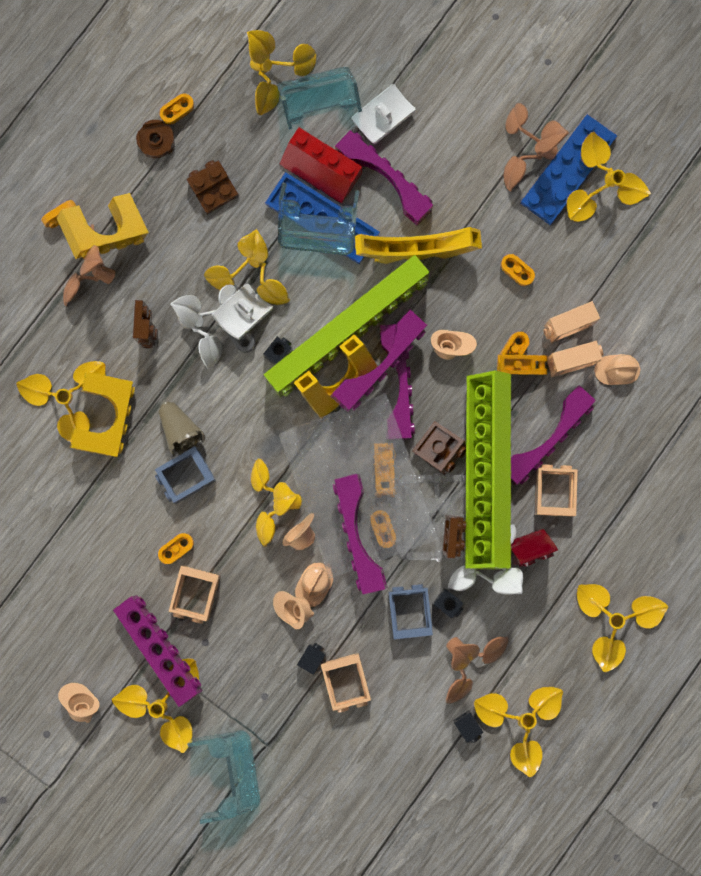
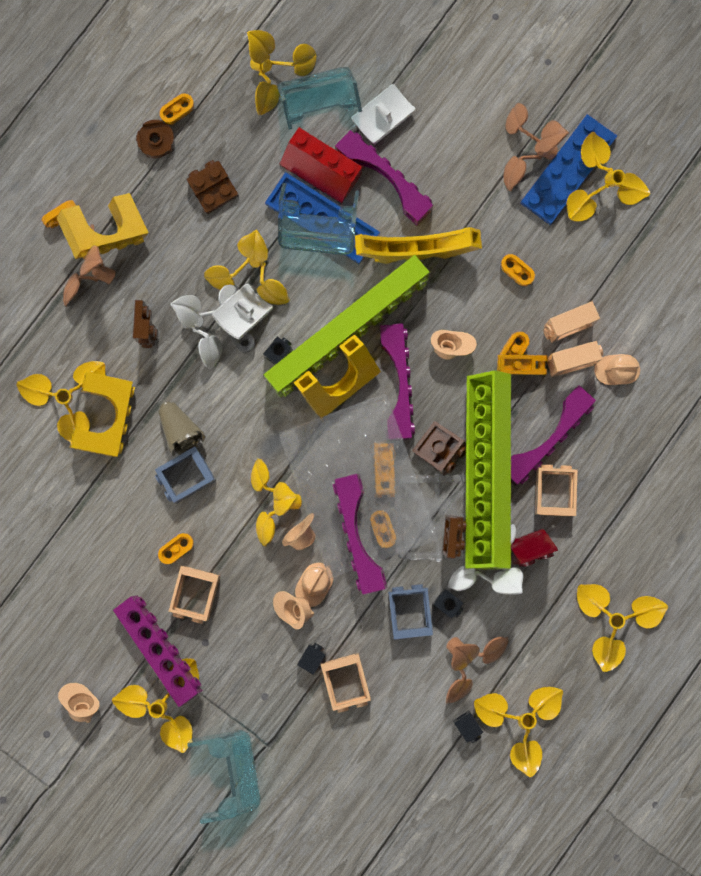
magenta arch [331,310,427,412] -> none

